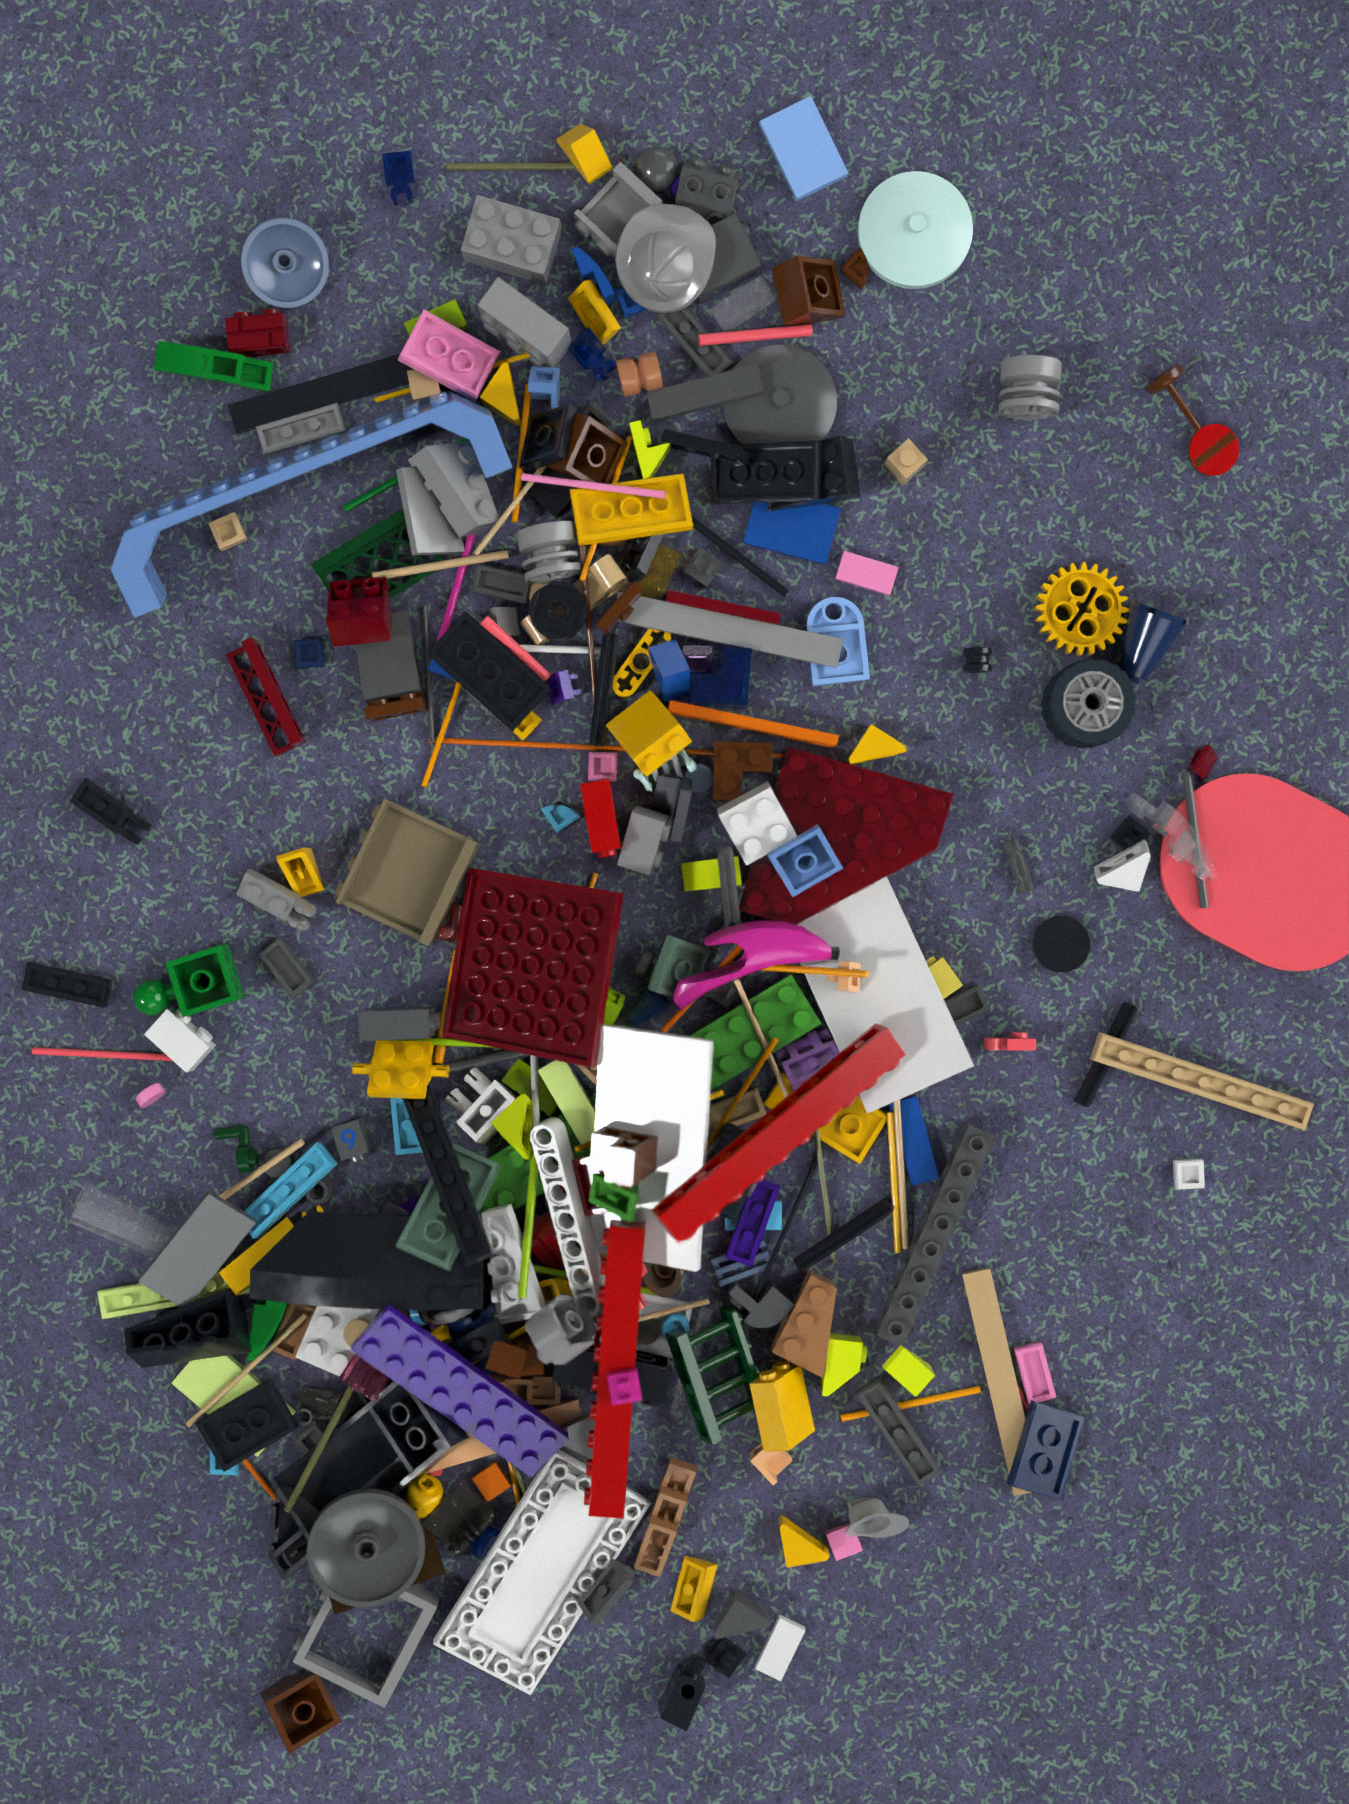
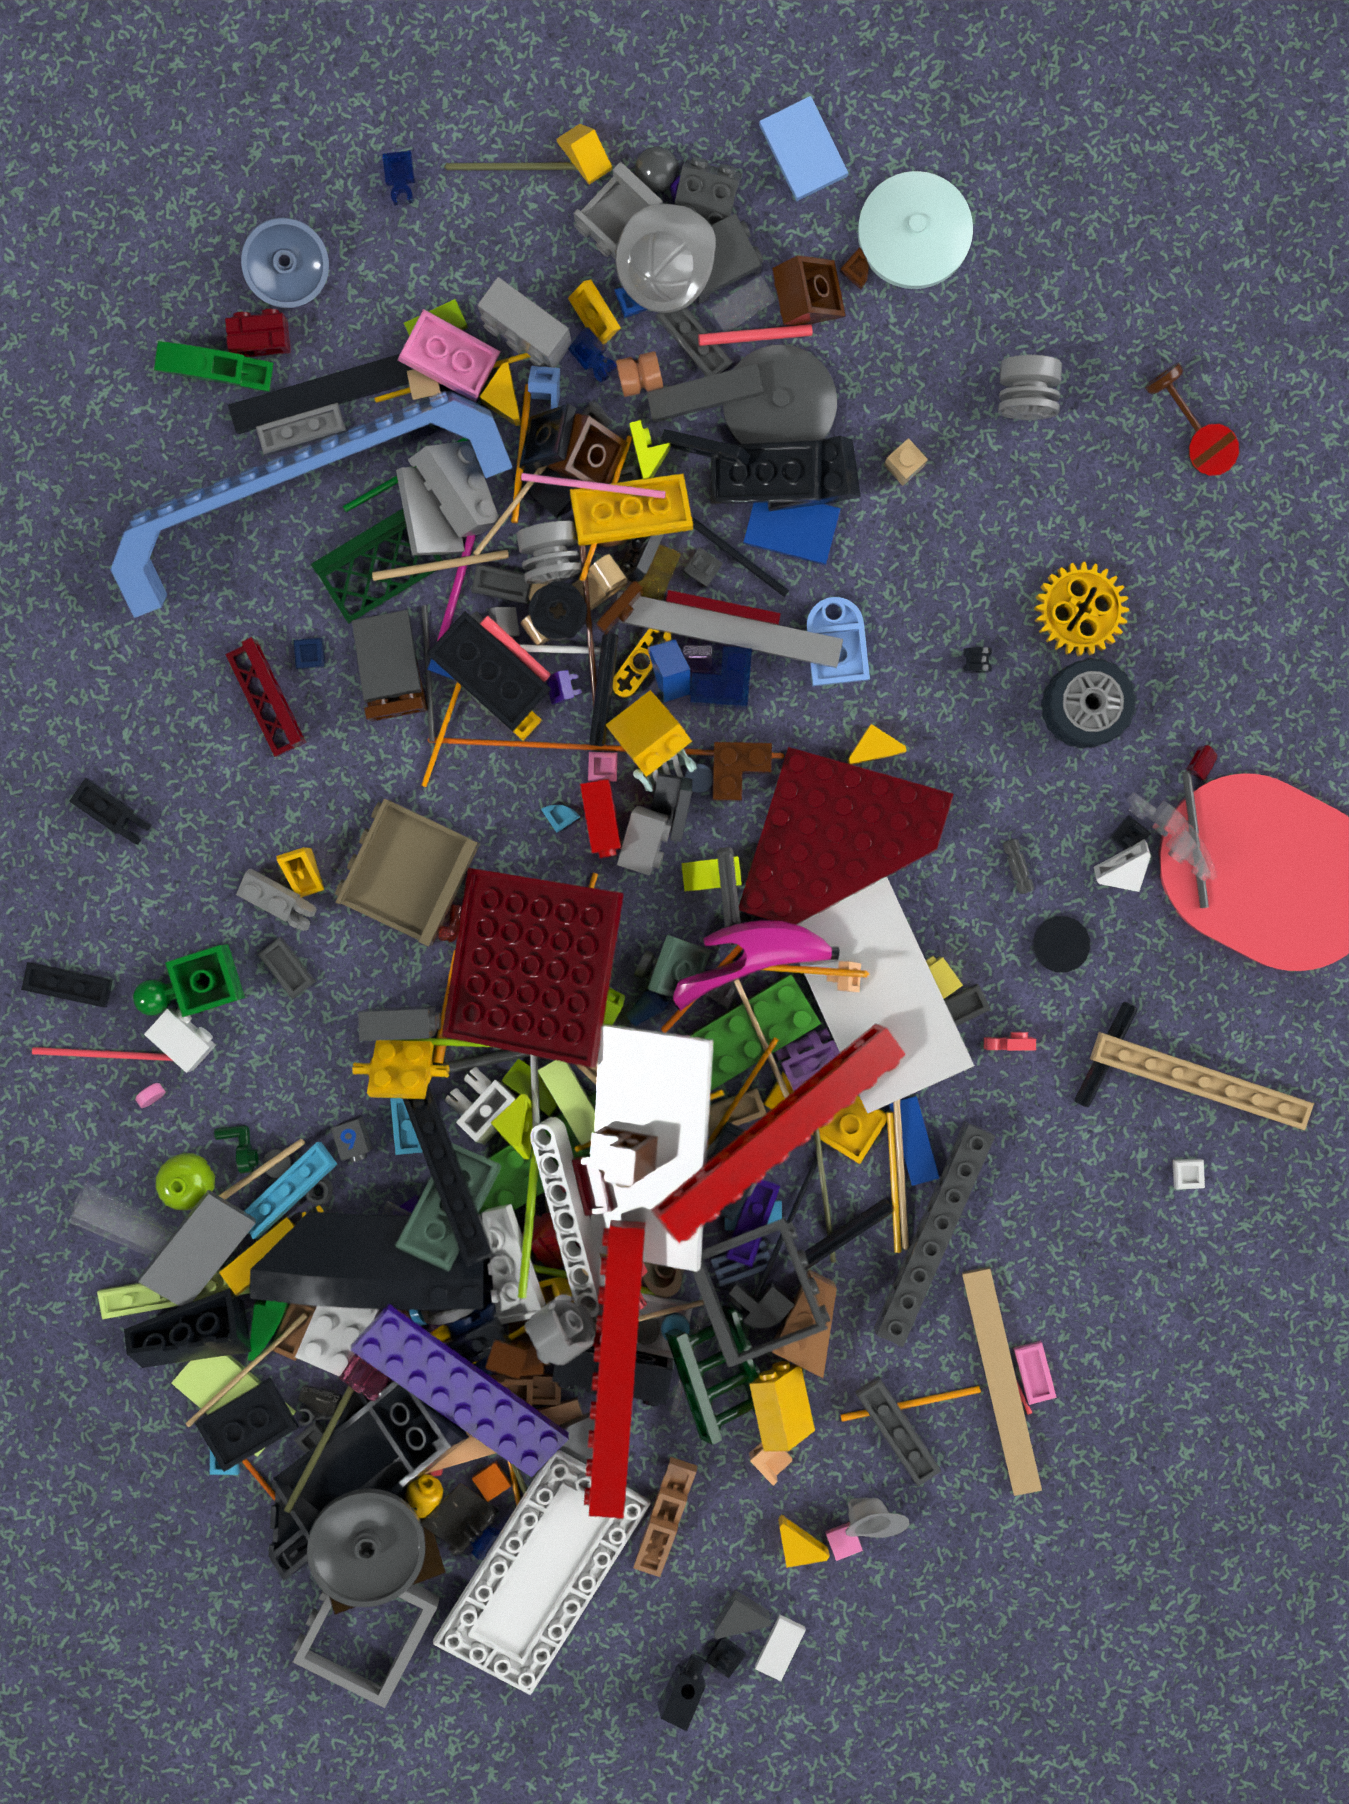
tan plate [208,512,248,551] -> none
reddish brown slope [260,1672,341,1754] -> none
dark red slope [326,576,392,647] -> none
tan tile [343,1318,371,1347] -> none
light grey brick [461,195,562,285] -> none
blue slope [572,247,616,305] -> none
dark grey panel [577,1559,636,1625] -> none
bright green slope [589,1173,638,1222] -> none
dark pink tile [607,1368,642,1405] -> none
orange tile [668,700,839,748] -> none
yellow slope [670,1556,717,1622] -> none
white brick [717,781,797,865] -> none
medium blue slope [767,825,843,897] -> none
neon yellow slope [820,1333,867,1396] -> none
bright pink tile [835,551,899,596] -> none
neon yellow slope [882,1345,935,1397] -> none
dark blue tile [1007,1400,1085,1501] -> none
dark blue cone [1119,600,1187,684] -> none
none -> lime cylinder [155,1153,215,1211]
none -> dark grey window [692,1218,831,1368]

